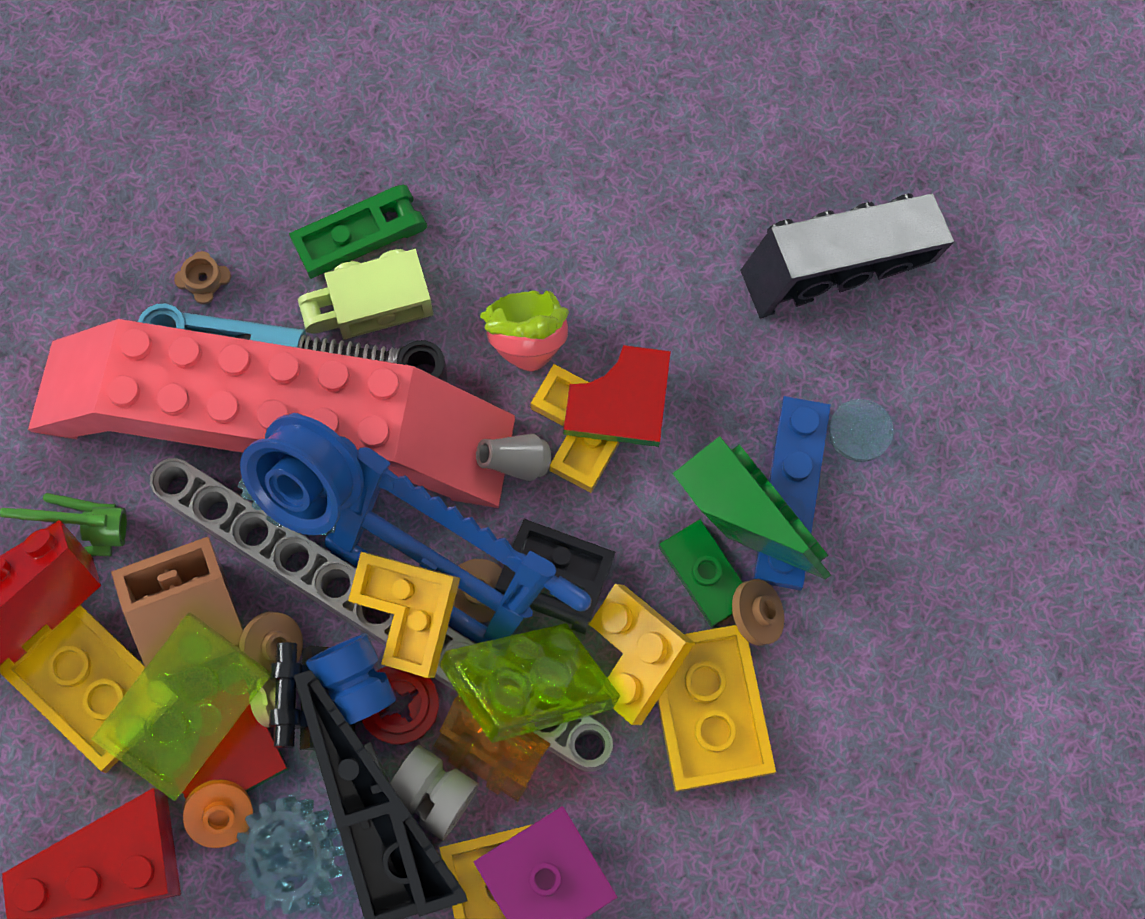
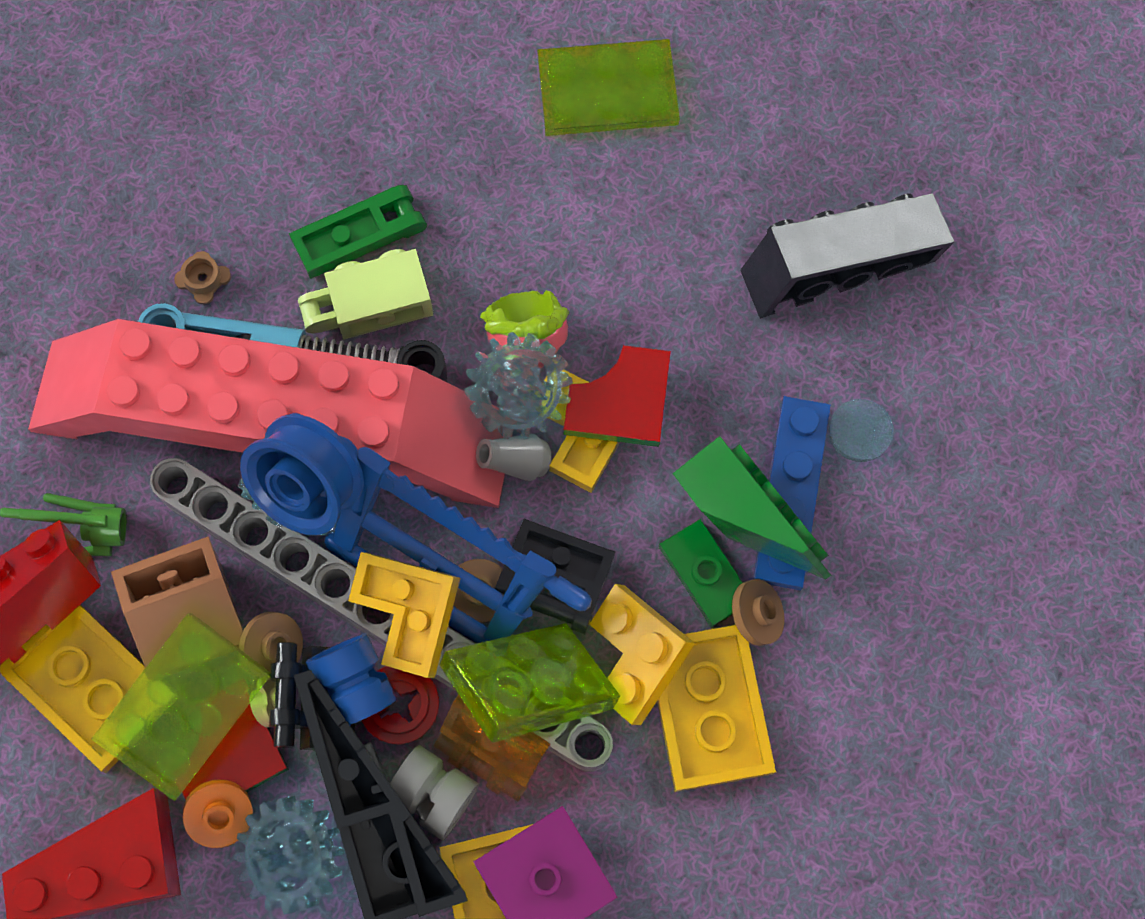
none -> clear light blue gear [464,332,573,439]
none -> clear neon green plate [537,39,680,136]

